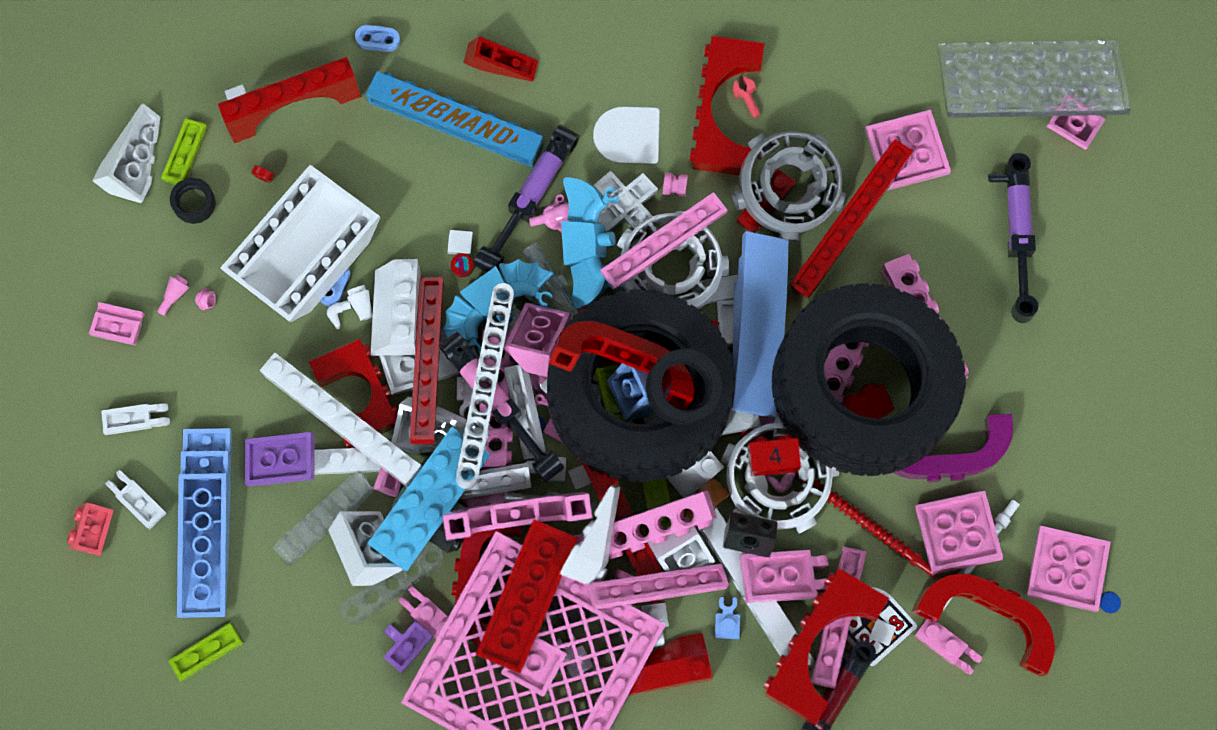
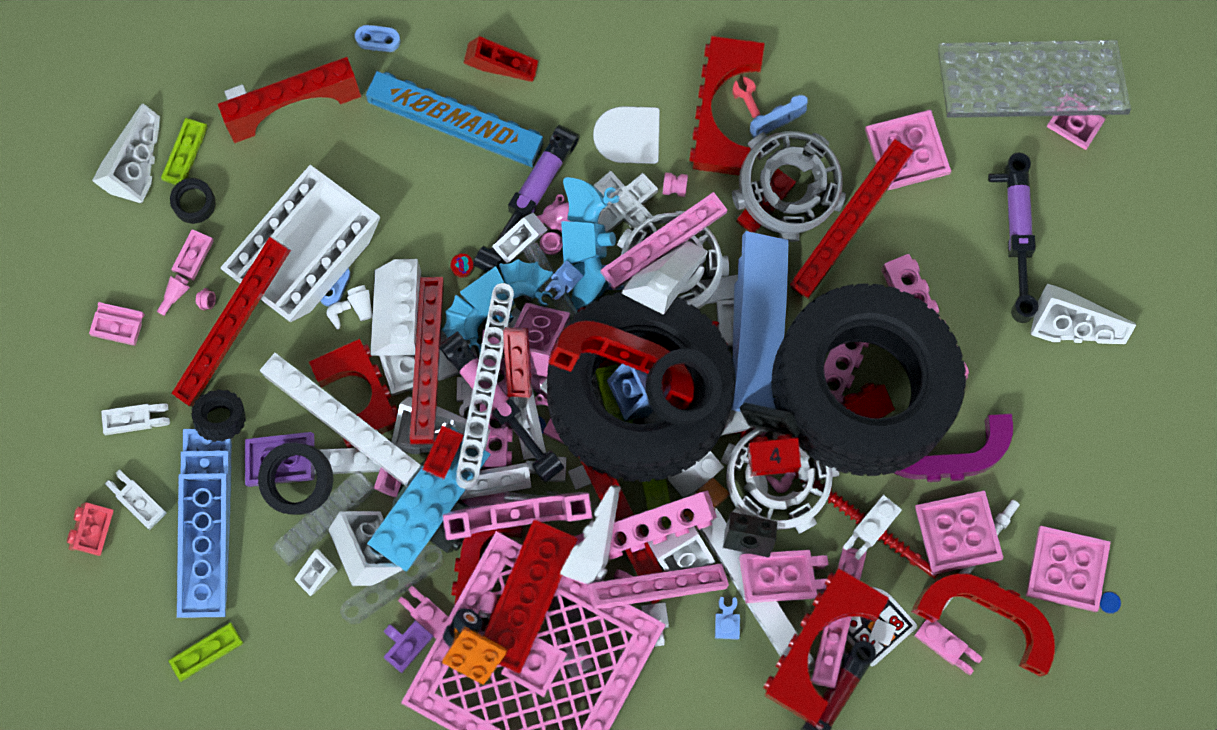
red tile [251,165,275,183] -> none
white tile [447,230,473,256] -> none
red wedge [628,633,713,696] -> none
none -> bright pink plate [171,229,214,281]
none -> red plate [171,237,291,407]
none -> black tyre [191,389,246,442]
none -> black tyre [258,443,333,515]
none -> white slope [295,549,338,596]
none -> red plate [422,425,464,480]
none -> orange plate [442,608,507,684]
none -> bright pink piece [479,592,498,619]
none -> white slope [492,213,548,264]
none -> tile [503,327,532,398]
none -> bright pink plate [540,232,563,255]
none -> light blue plate [545,260,583,300]
none -> white wedge [622,241,708,315]
none -> pearl dark grey tile [739,402,800,437]
none -> light blue hinge [750,95,808,138]
none -> white hinge [843,495,902,560]
none -> white wedge [1031,284,1136,344]

